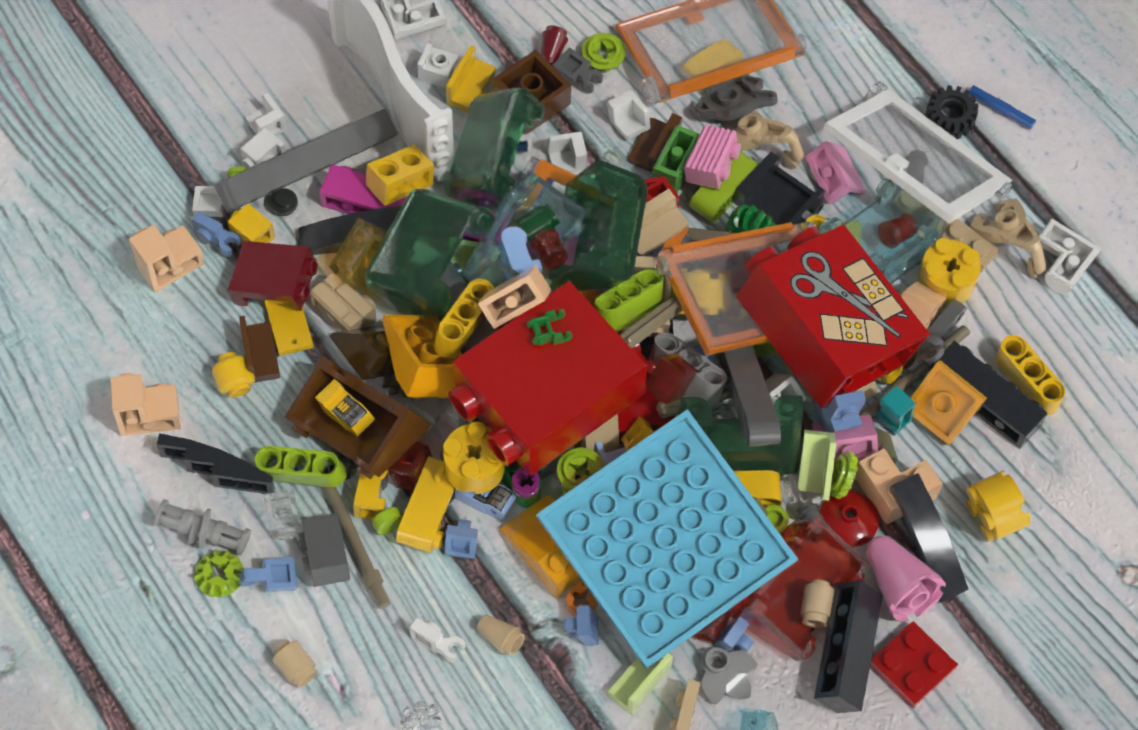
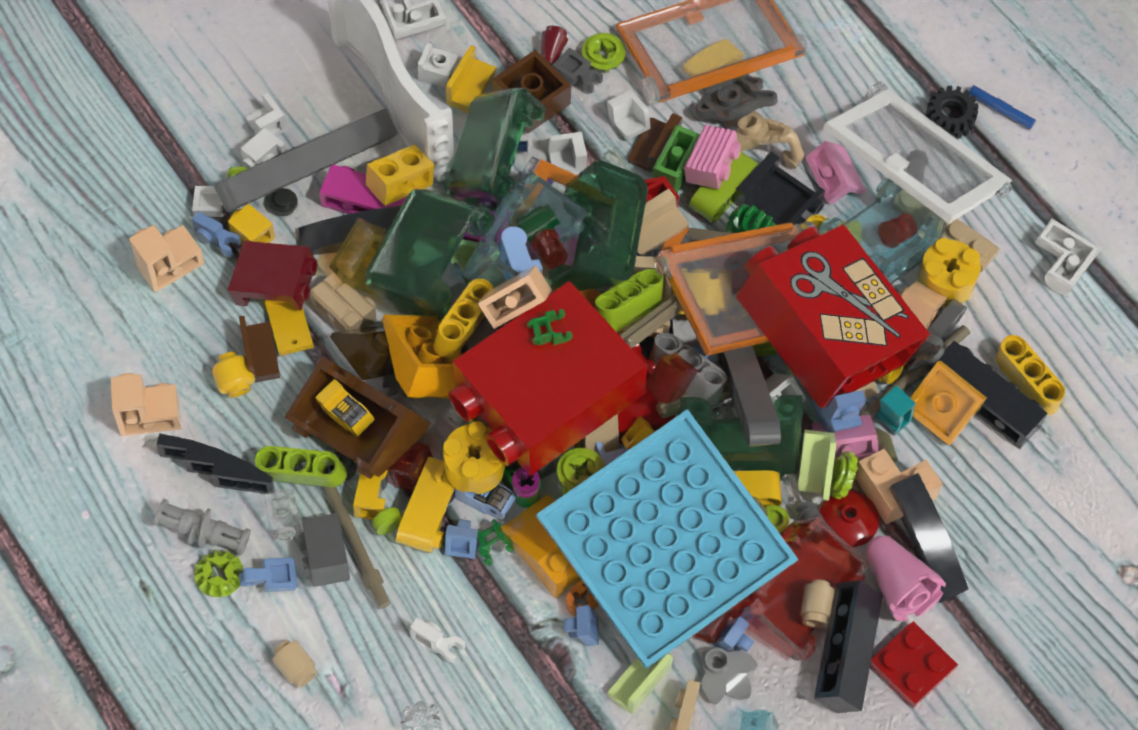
tan cone [477,615,525,656] -> none
yellow brick [966,470,1031,542] -> none
tan animal [970,199,1046,279] -> none
none -> green piece [478,519,514,566]

